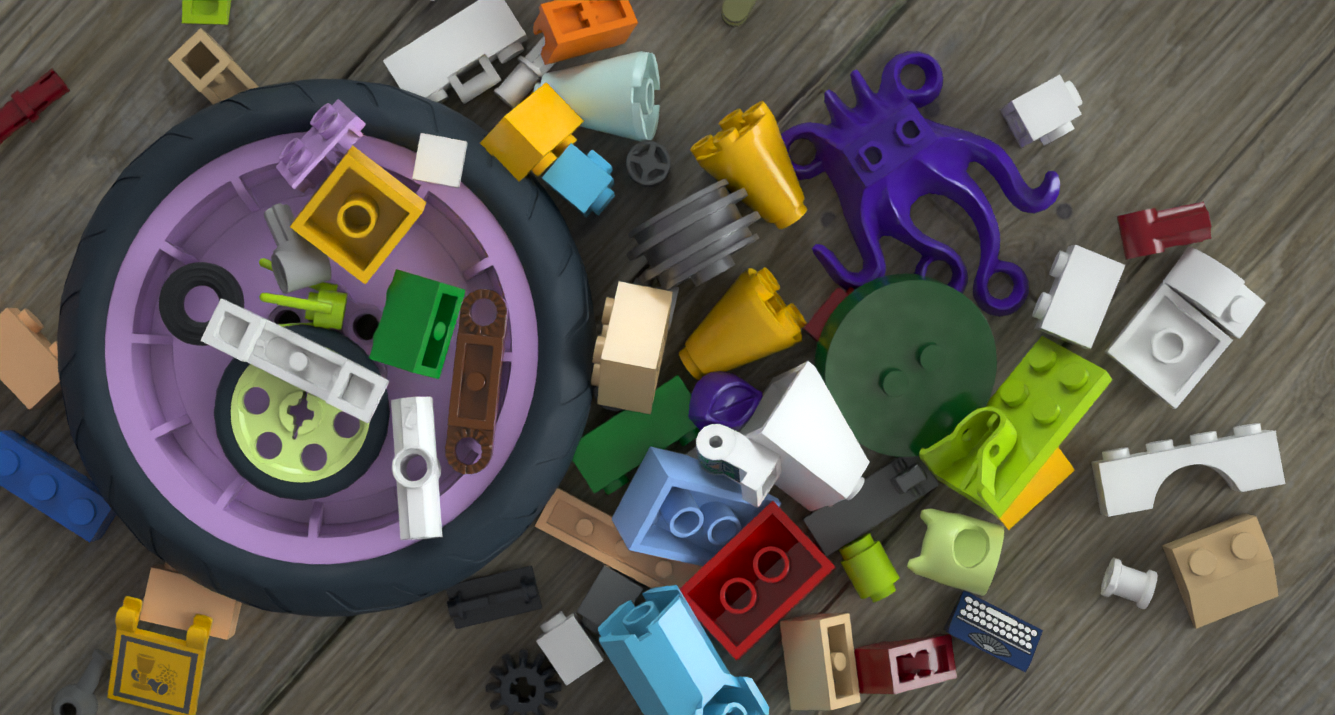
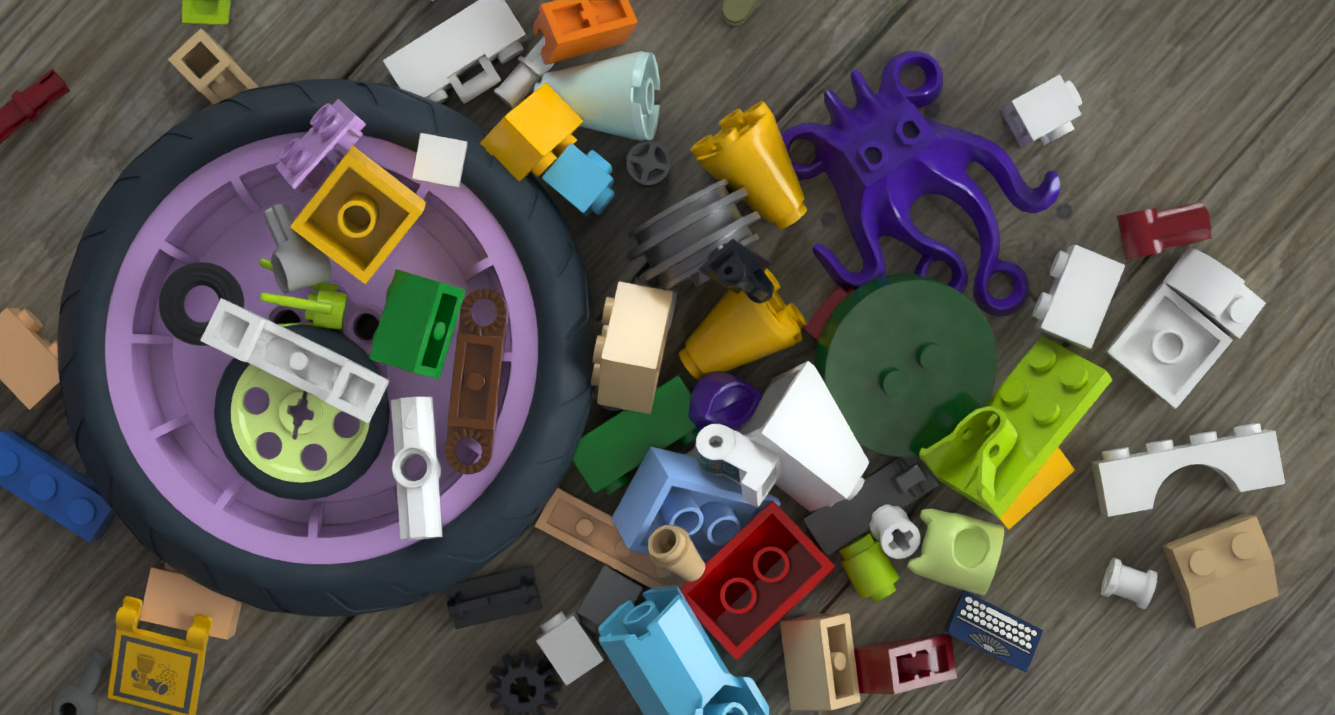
none -> tan cone [648,525,705,582]
none -> black hinge [698,239,774,304]
none -> white bush [869,504,920,559]

